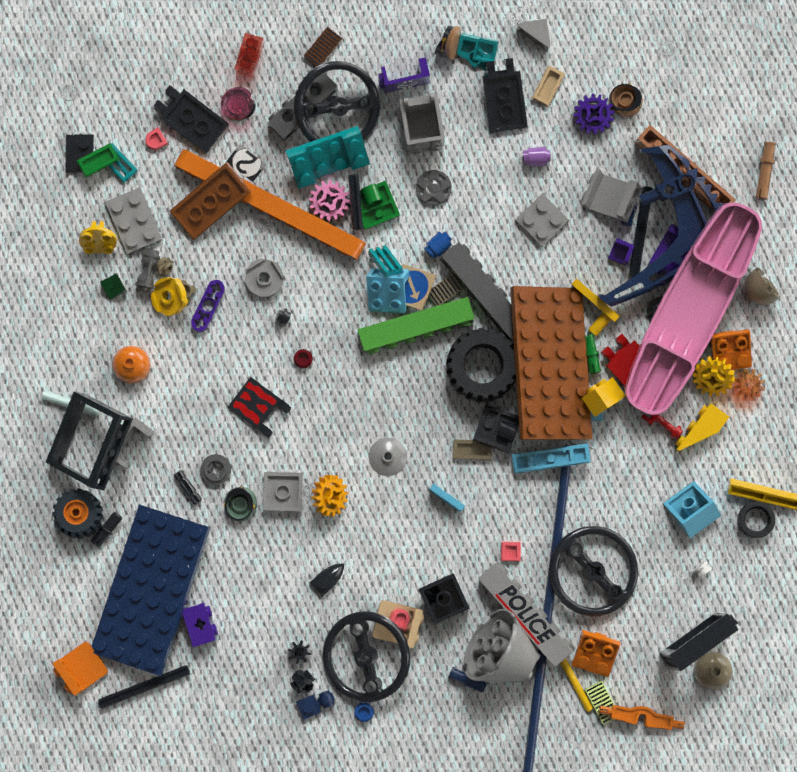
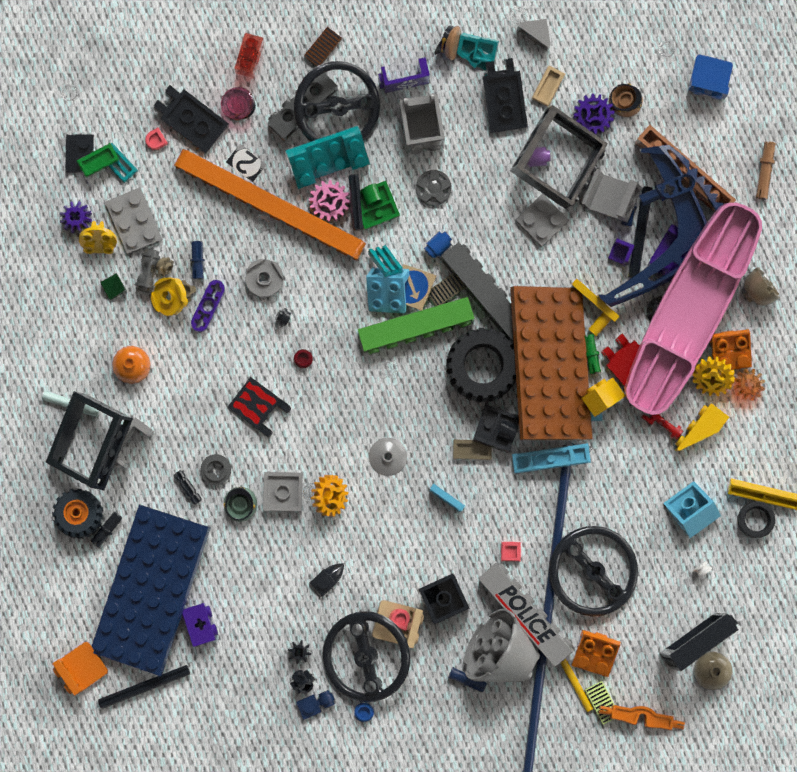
dark orange tile [170,162,252,240] -> none
none -> dark purple gear [60,201,92,234]
none -> dark blue axle [190,241,205,279]
none -> black window [510,105,608,209]
none -> blue bracket [688,54,733,100]

